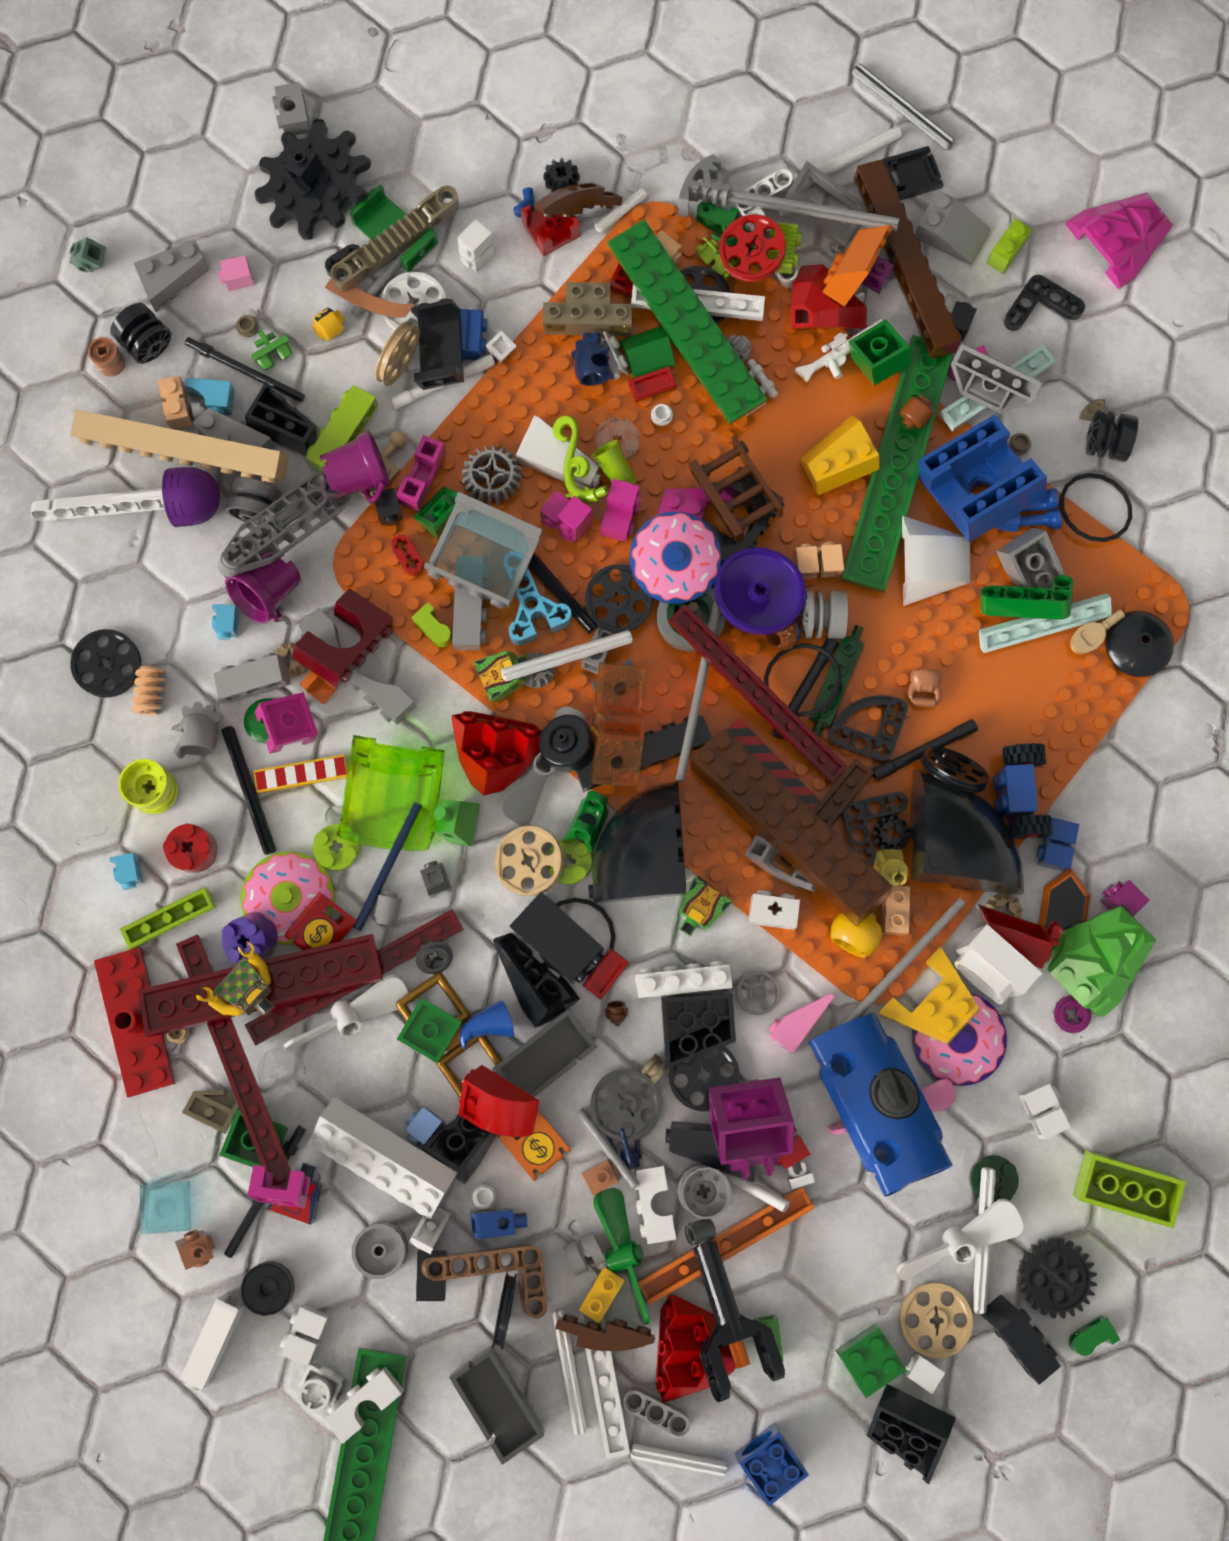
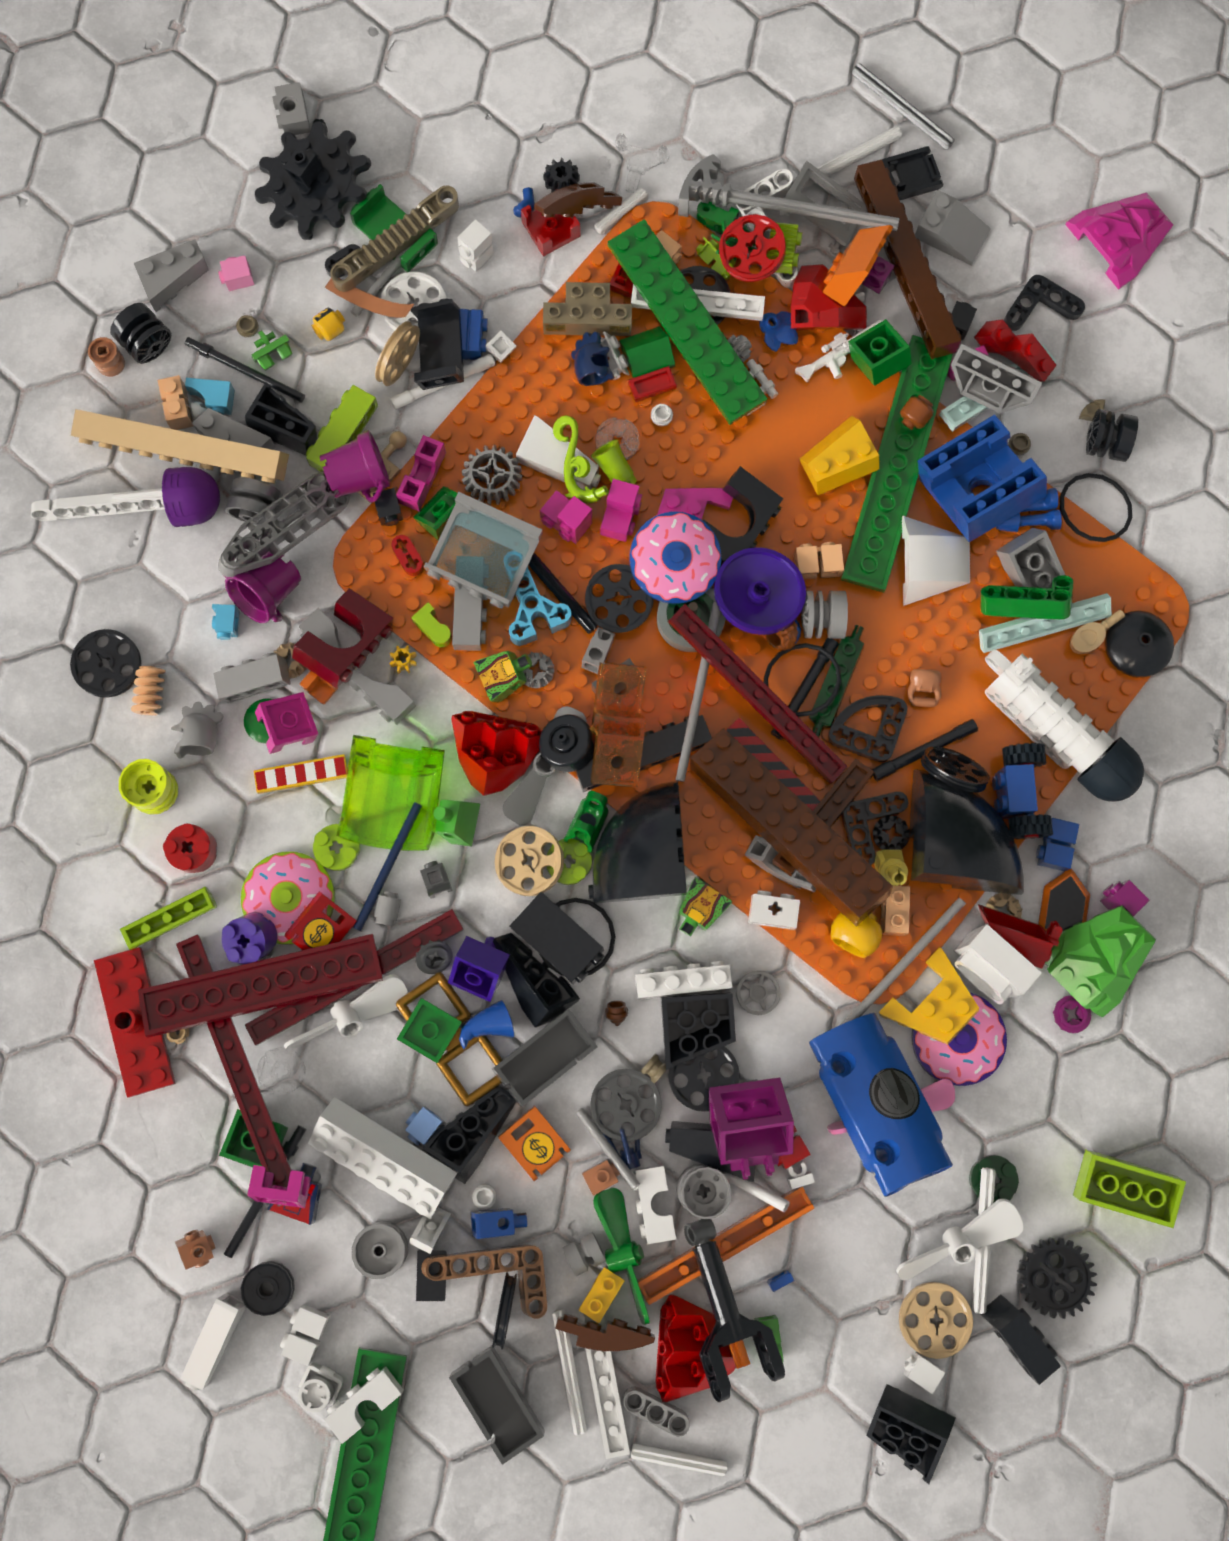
sand green brick [69,237,106,273] -> none
medium azure brick [110,853,143,890] -> none
clear light blue tile [140,1181,191,1234] -> none
dark tan wing [182,1090,240,1134] -> none
torso [196,941,274,1016] -> none
black axle [221,726,276,855] -> none
red piece [458,1065,540,1137] -> none
white axle [501,630,633,681] -> none
red tile [582,948,629,1000] -> none
reddish brown fence [689,436,785,544] -> none
blue brick [735,1423,809,1506] -> none
bright pink slope [768,993,835,1053] -> none
green brick [835,1324,907,1398] -> none
lime brick [987,219,1033,273] -> none
white piece [1019,1083,1071,1140] -> none
green leg [1069,1315,1121,1356] -> none
none -> yellow gear [389,645,417,674]
none -> dark purple brick [448,936,510,1002]
none -> blue plate [759,311,798,352]
none -> blue tile [767,1270,795,1292]
none -> red arch [974,319,1057,382]
none -> white piece [985,649,1144,802]

